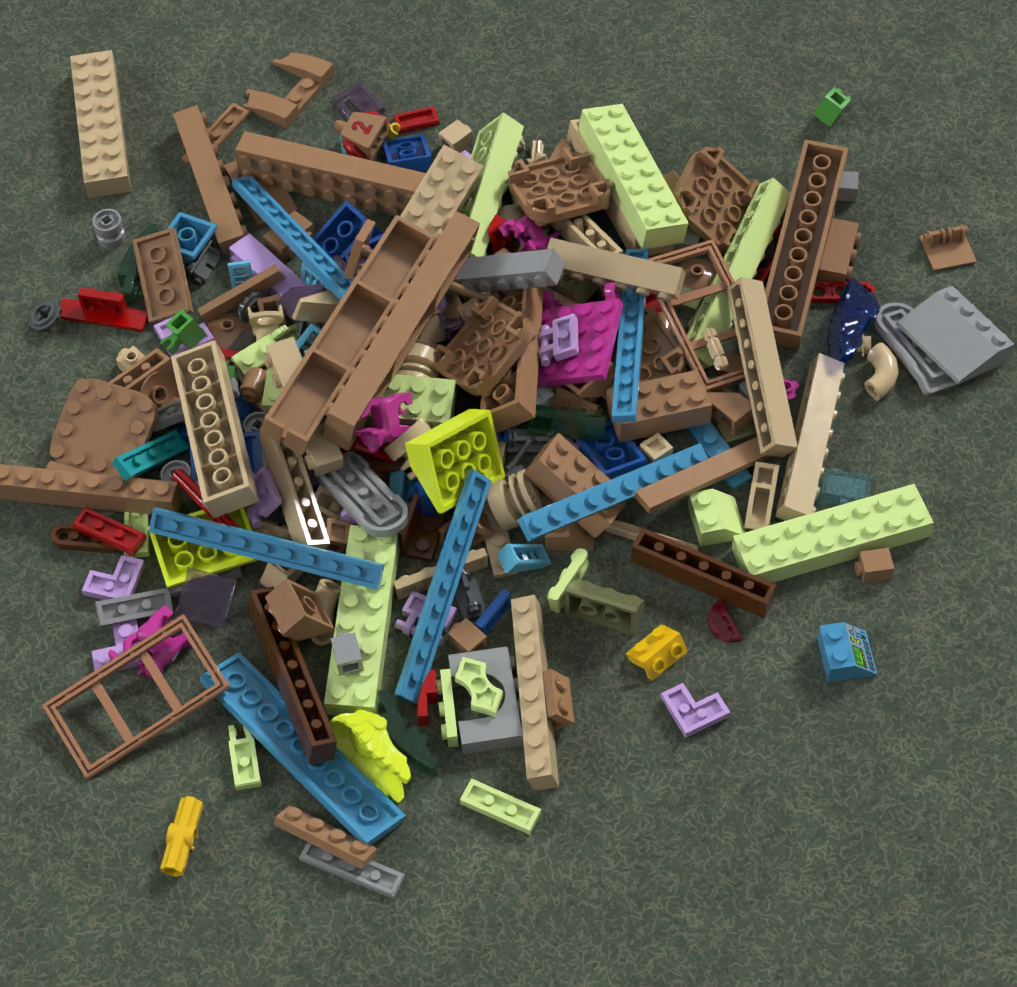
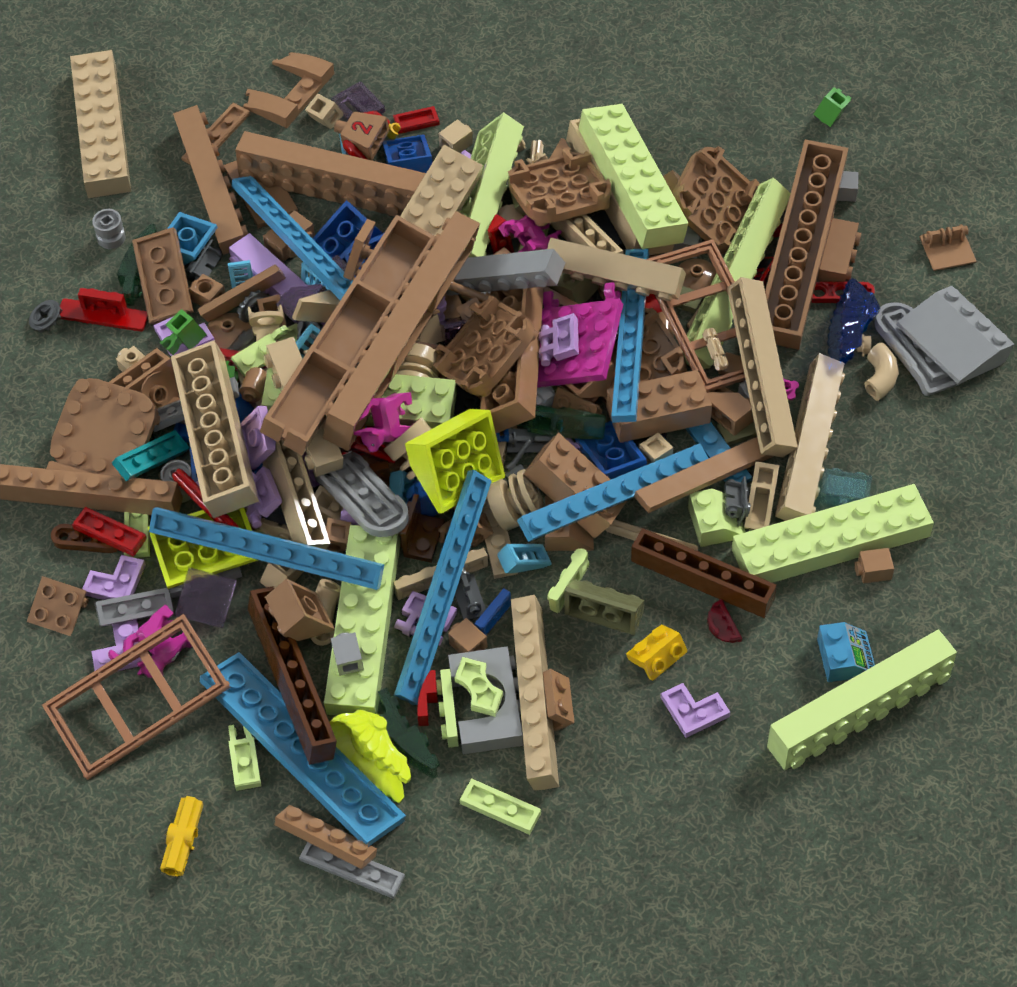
none -> medium nougat hinge [27,576,89,636]
none -> medium nougat brick [189,274,225,306]
none -> lavender plate [240,406,276,470]
none -> tan brick [305,93,344,129]
none -> dark grey hinge [724,476,751,526]
none -> yellowish green brick [767,629,957,771]

